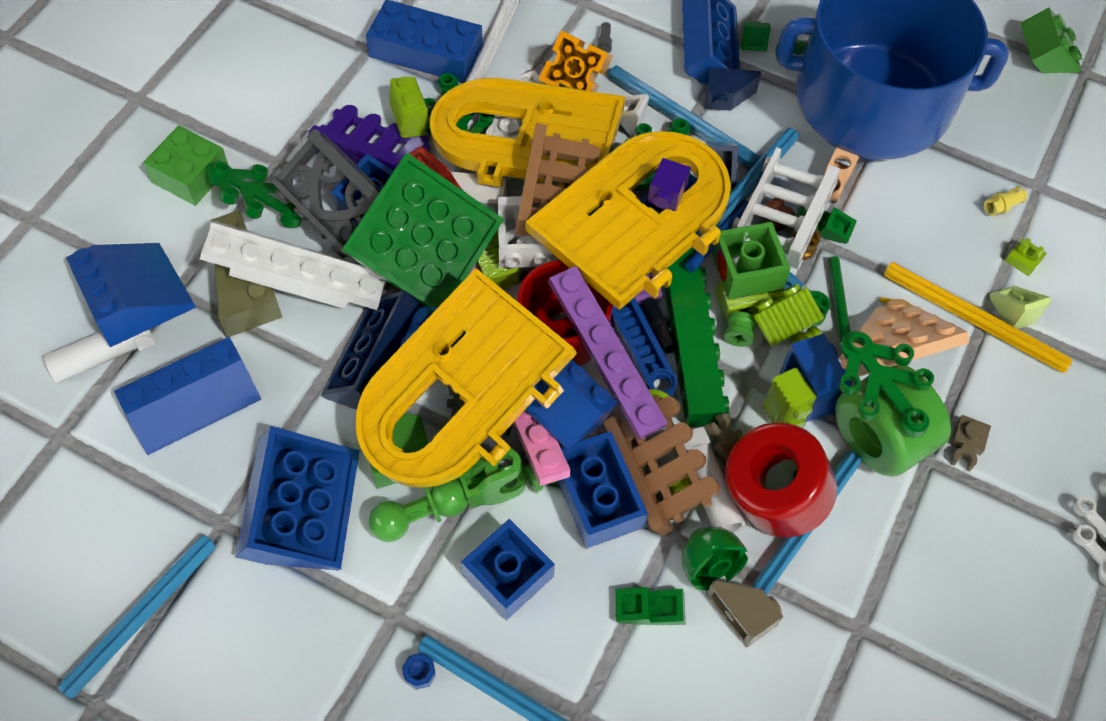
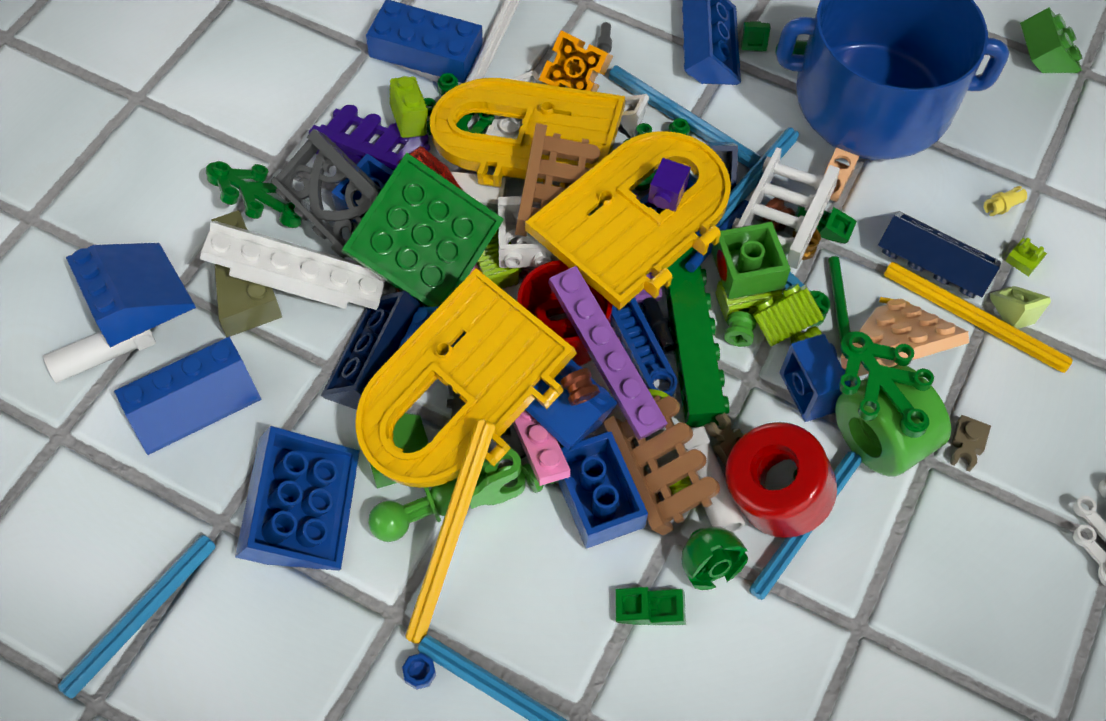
bright green brick [143,125,228,206] -> none
blue brick [461,519,555,621] -> none
dark blue slope [705,67,761,111] -> none
dark tan slope [706,581,784,647] -> none
lime brick [762,368,817,428] -> none
none -> yellow axle [405,419,495,644]
none -> copper wheel [560,368,600,406]
none -> dark blue slope [878,211,1001,298]

